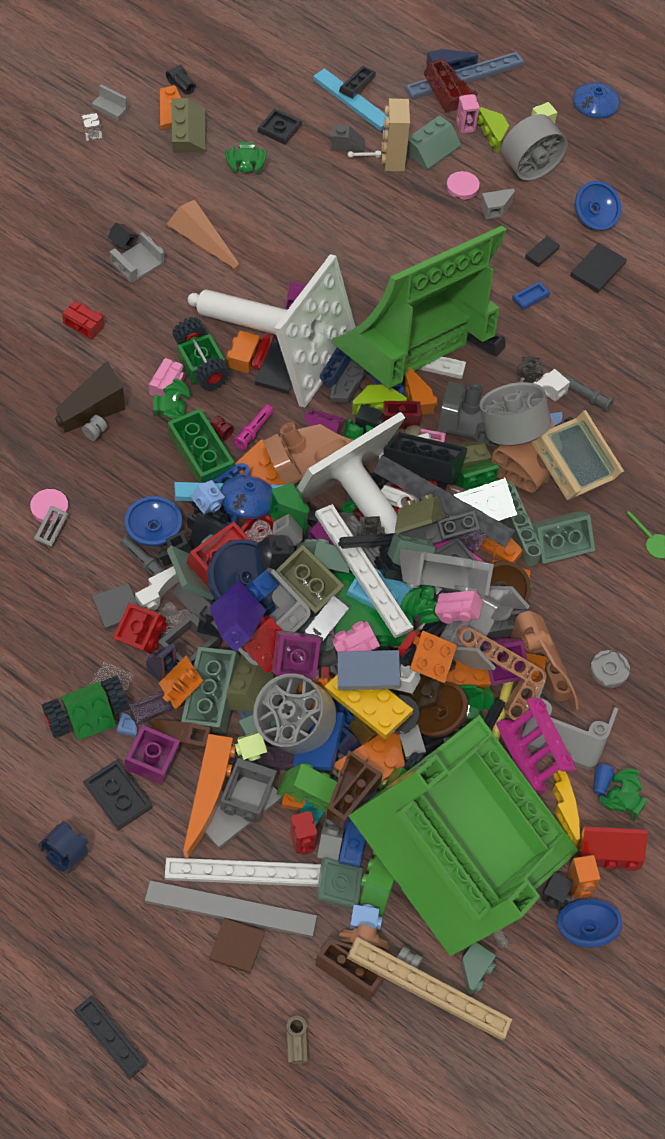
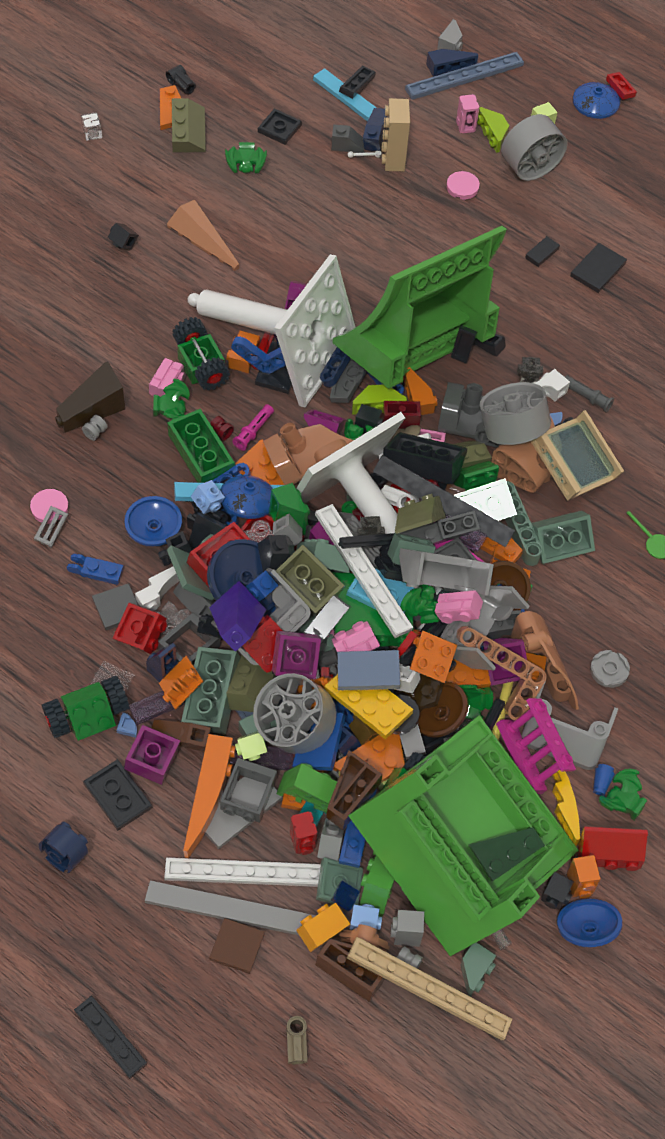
red brick [62,301,104,340] -> none
light grey panel [92,84,128,121] -> none
light grey panel [110,232,165,283] -> none
dark grey pin [120,536,167,576] -> none
sand green slope [406,115,461,171] -> none
white tile [419,357,466,379] -> none
clear red wedge [424,58,478,113] -> none
light grey slope [480,188,515,220] -> none
blue tile [512,281,550,311] -> none
blue dish [575,181,621,231] -> none
none -> blue hinge [67,553,124,585]
none -> blue beam [231,337,286,374]
none -> light orange brick [296,903,350,952]
none -> clear blue tile [331,881,360,911]
none -> dark blue slope [363,108,387,151]
none -> light grey brick [390,910,424,947]
none -> light grey slope [437,19,463,51]
none -> black tile [451,325,478,364]
none -> dark green wing [468,827,545,881]
none -> red plate [605,72,637,100]

